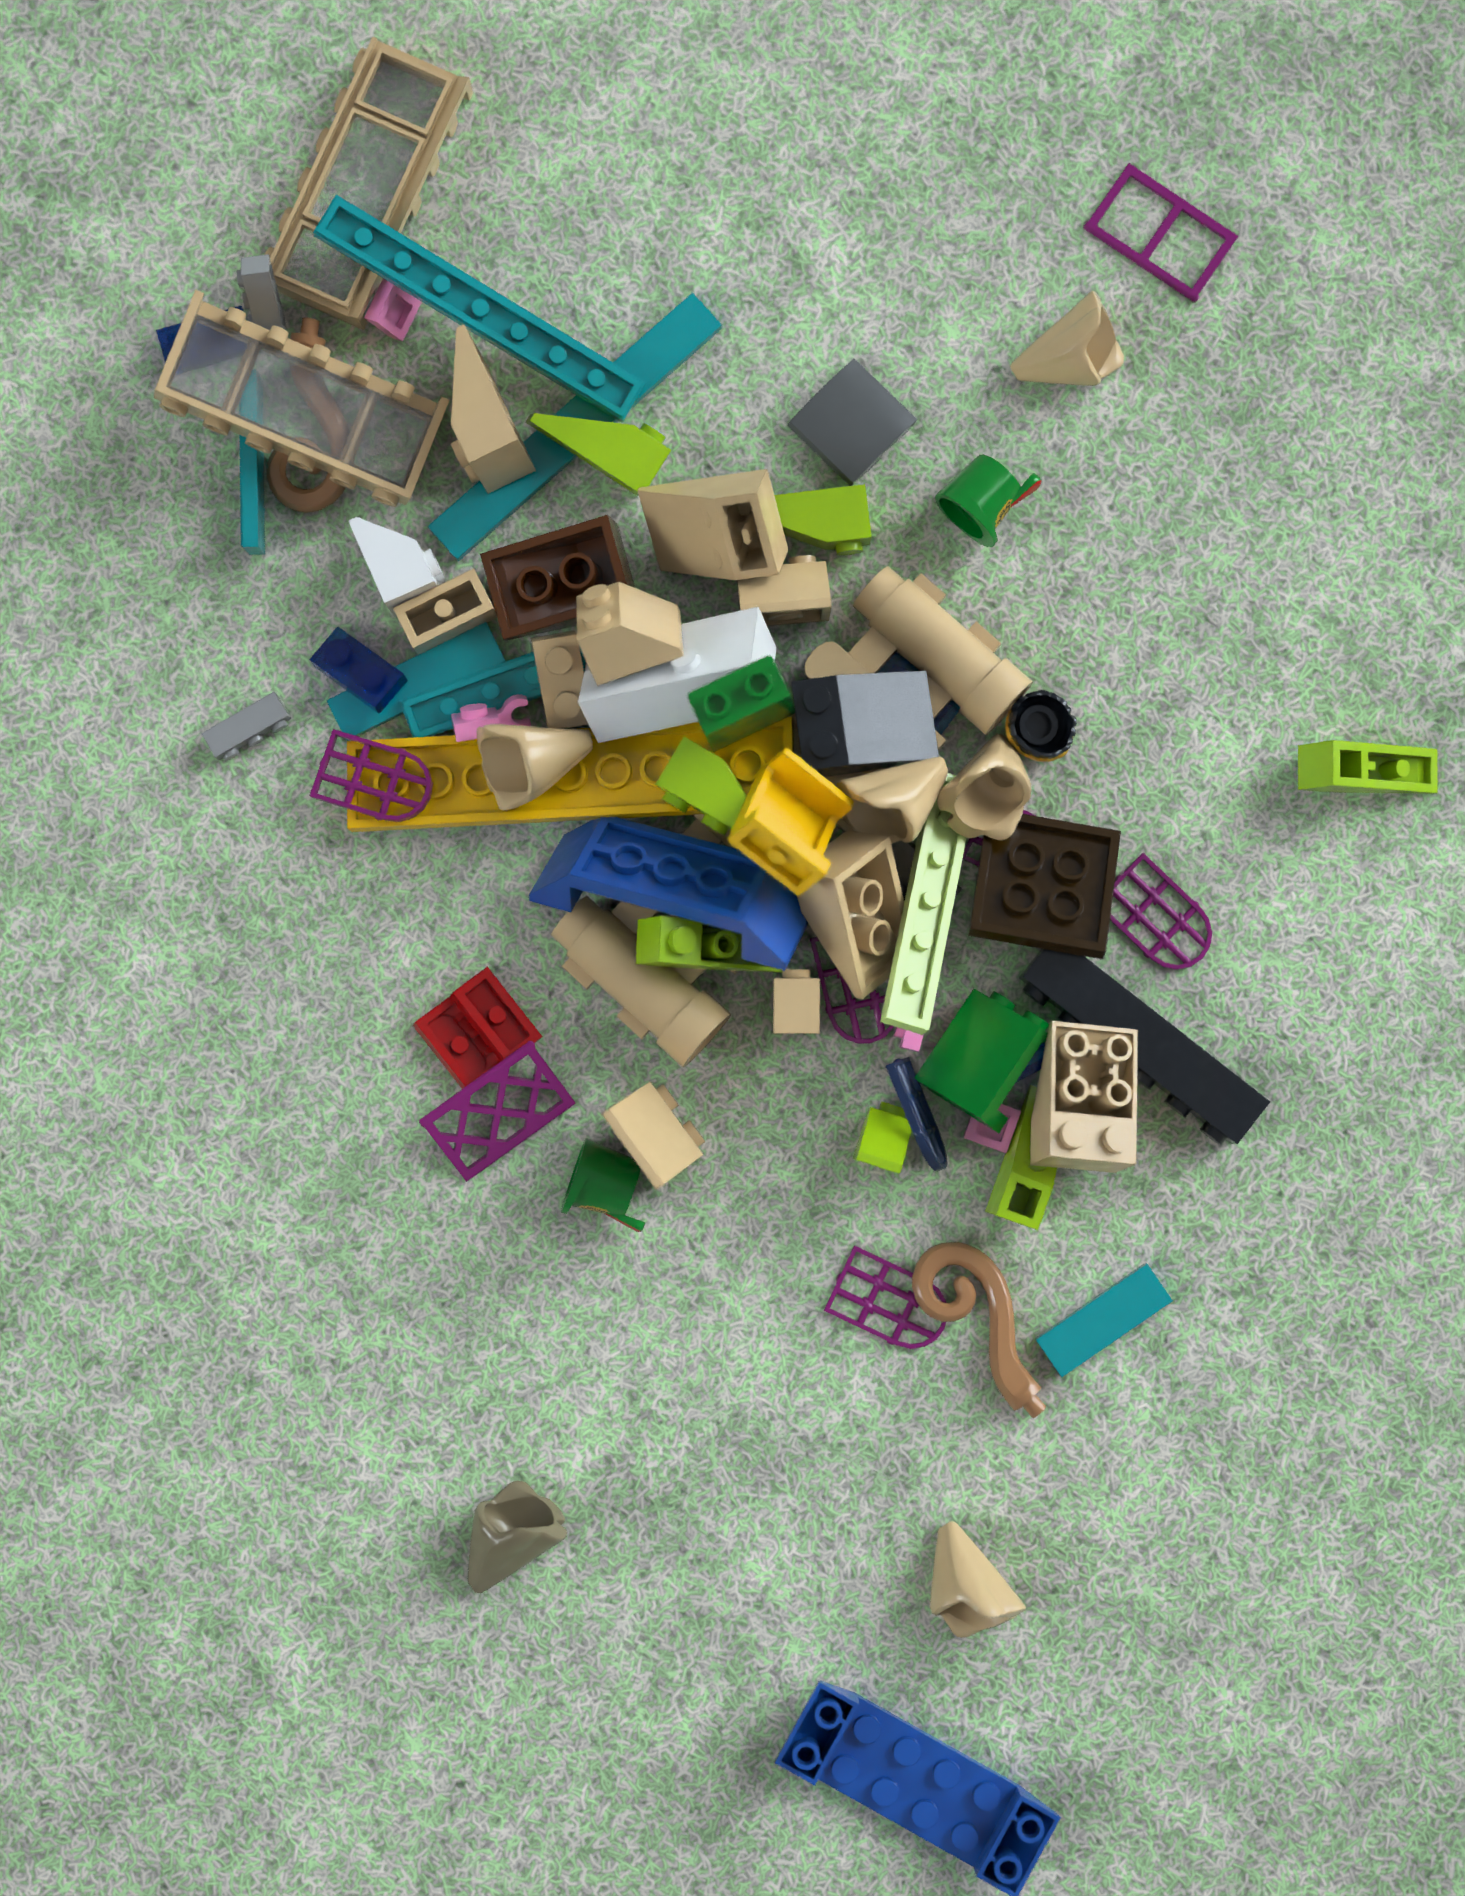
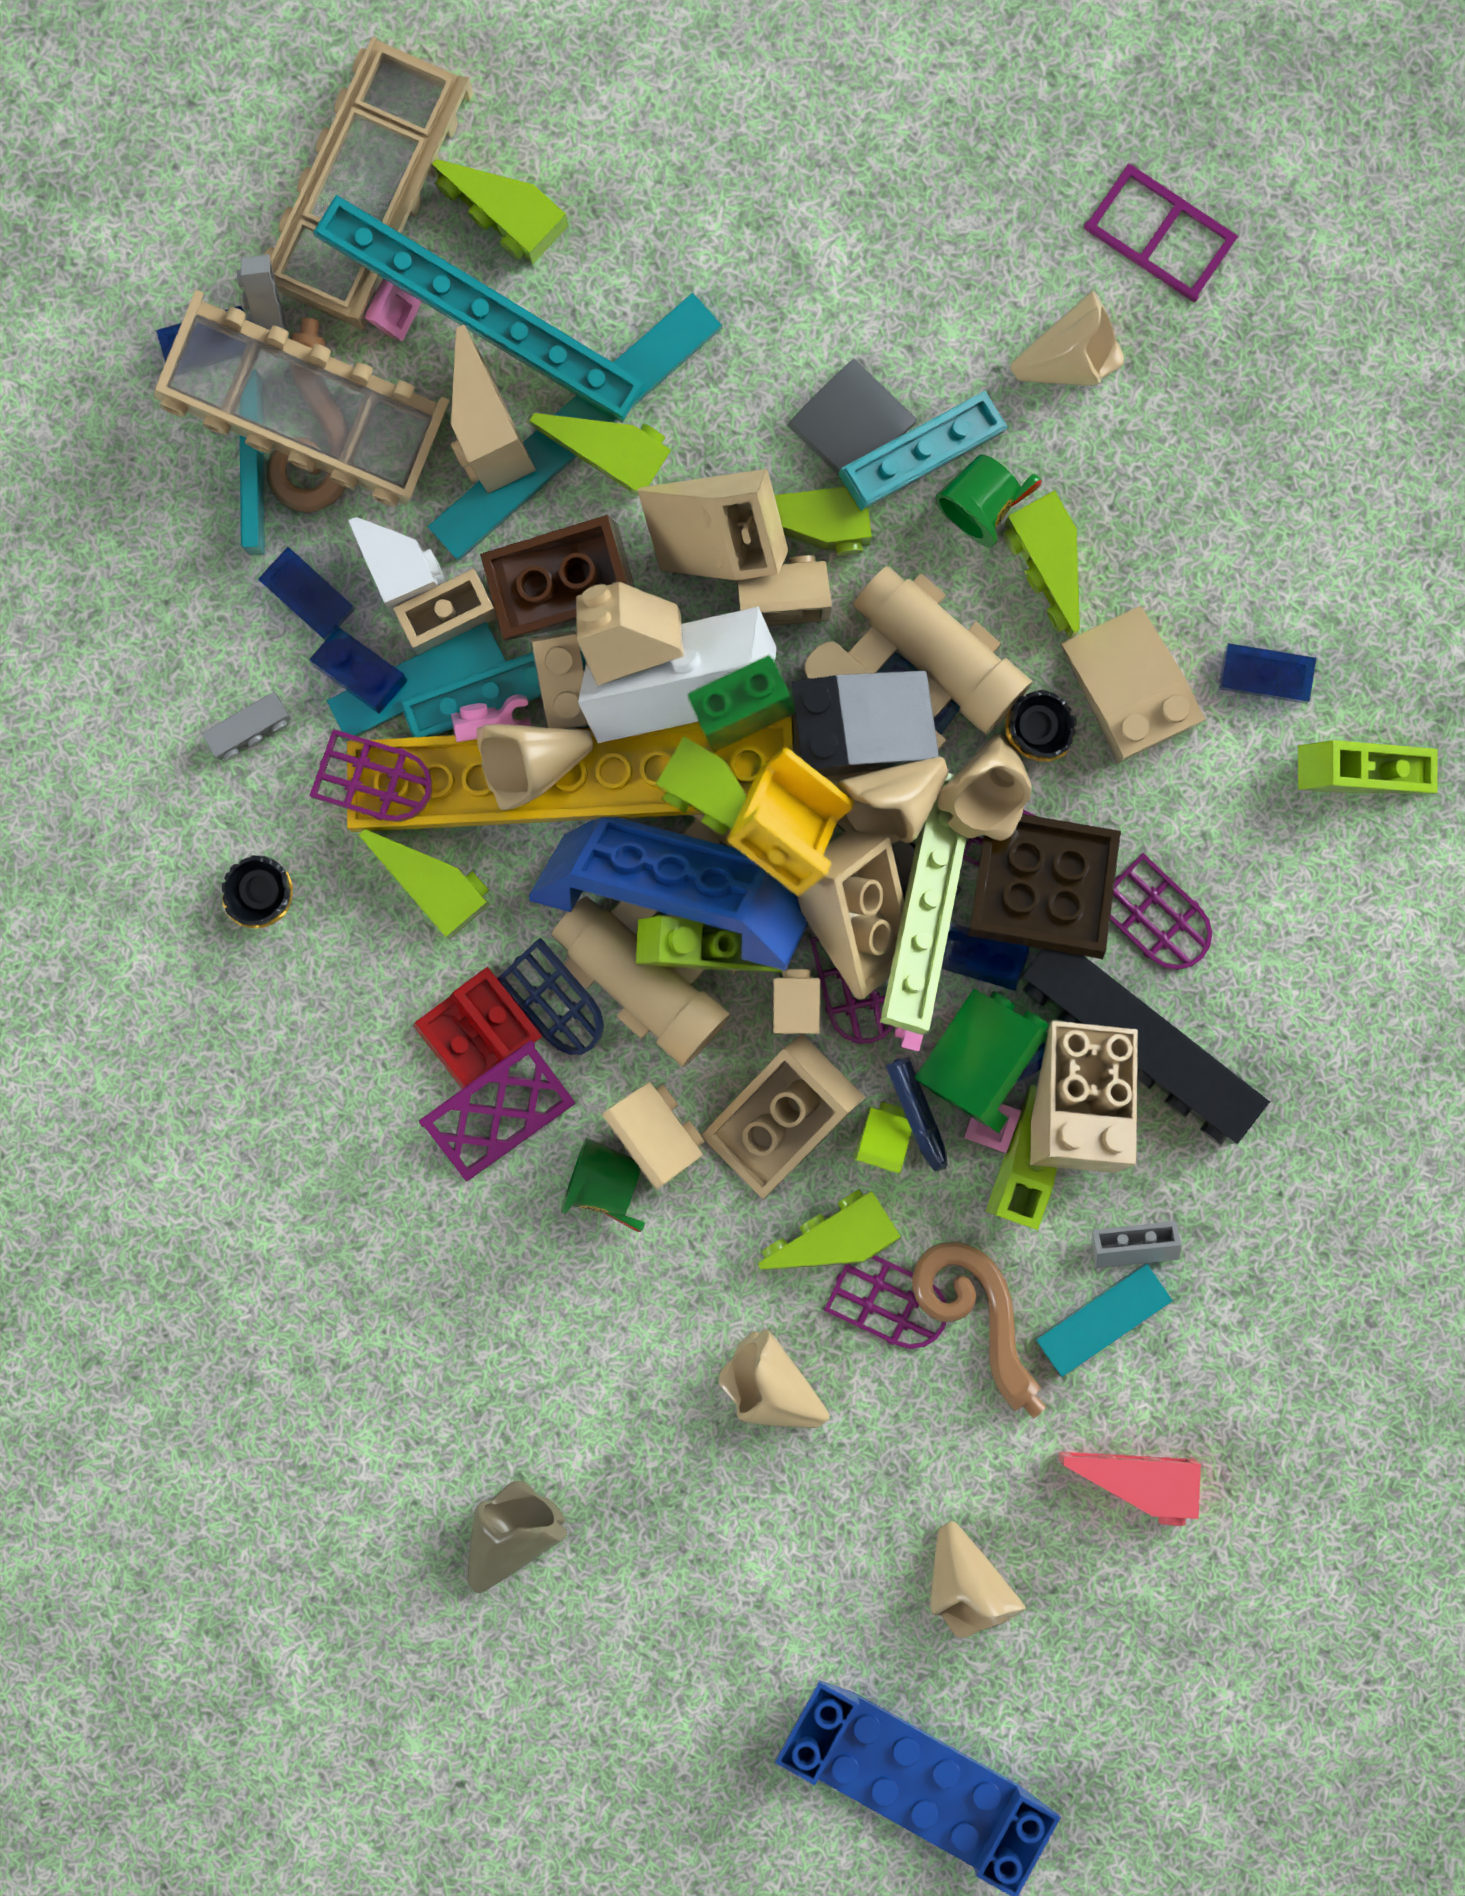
none -> black hair [222,855,293,928]
none -> clear blue plate [258,547,356,641]
none -> lime slope [358,829,490,939]
none -> lime slope [432,159,568,264]
none -> dark blue window [497,938,604,1055]
none -> tan slope [701,1034,865,1199]
none -> tan hat [719,1329,829,1428]
none -> lime slope [757,1189,901,1271]
none -> teal tile [838,390,1008,511]
none -> clear blue plate [941,922,1030,991]
none -> lime slope [1002,490,1080,639]
none -> coral slope [1059,1451,1201,1526]
none -> tan slope [1060,606,1206,764]
none -> light grey piece [1091,1221,1182,1268]
none -> clear blue plate [1218,643,1316,704]

